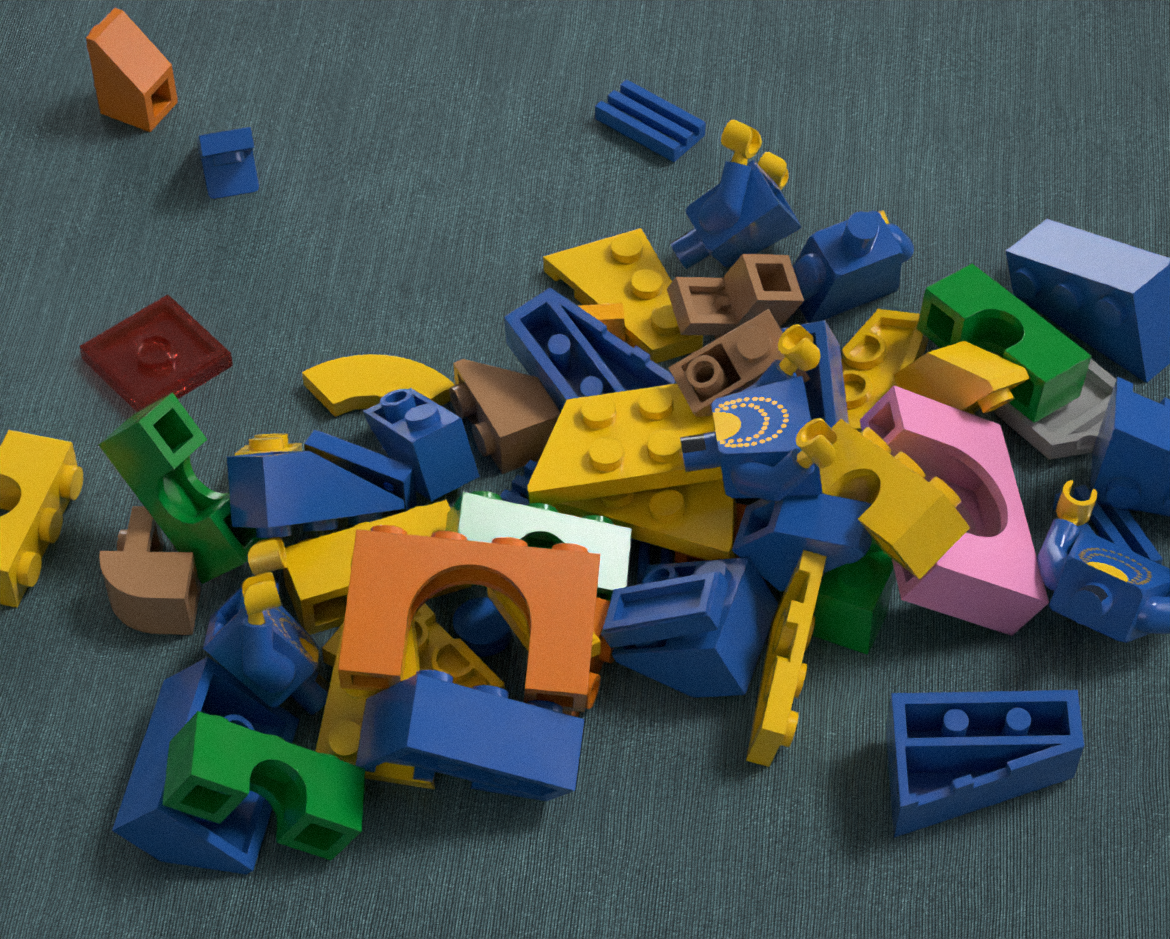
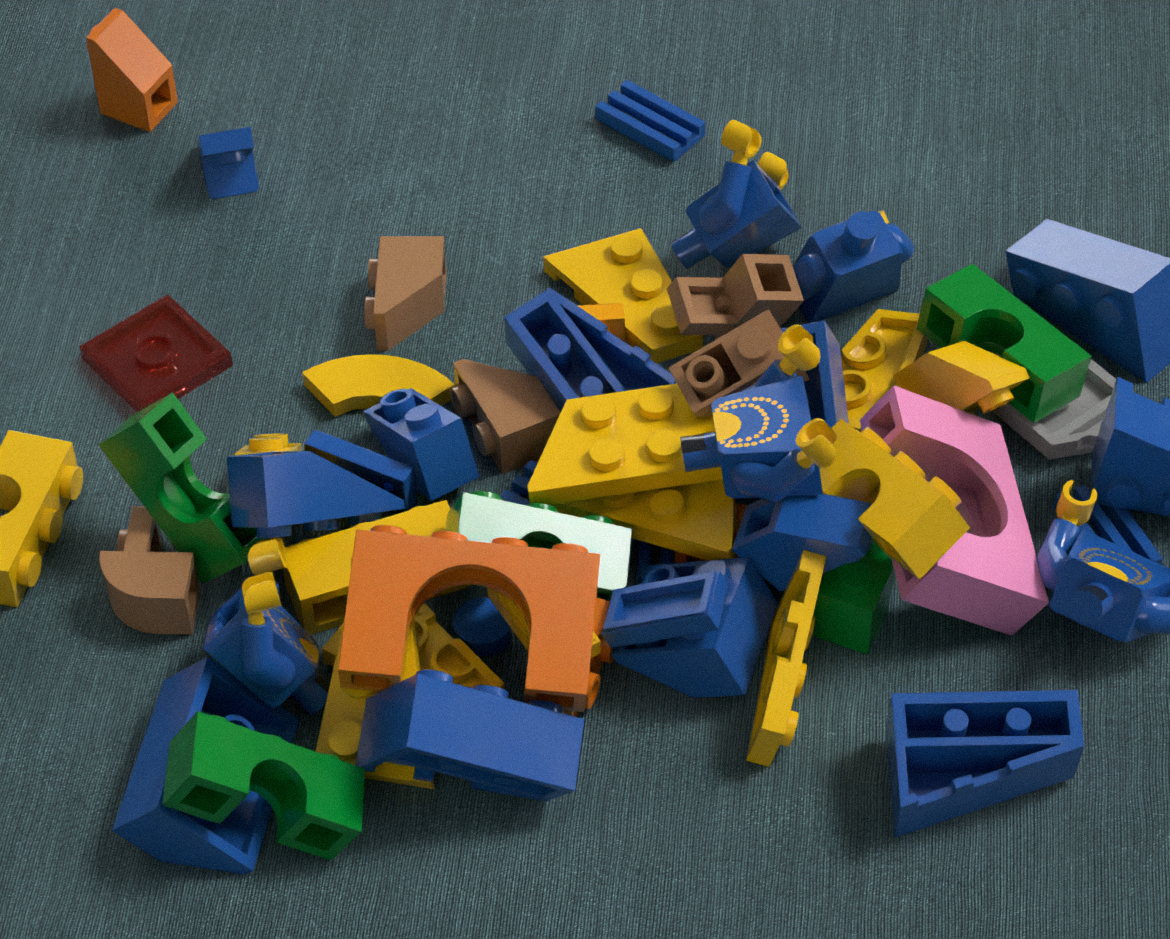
none -> medium nougat slope [365,236,447,351]

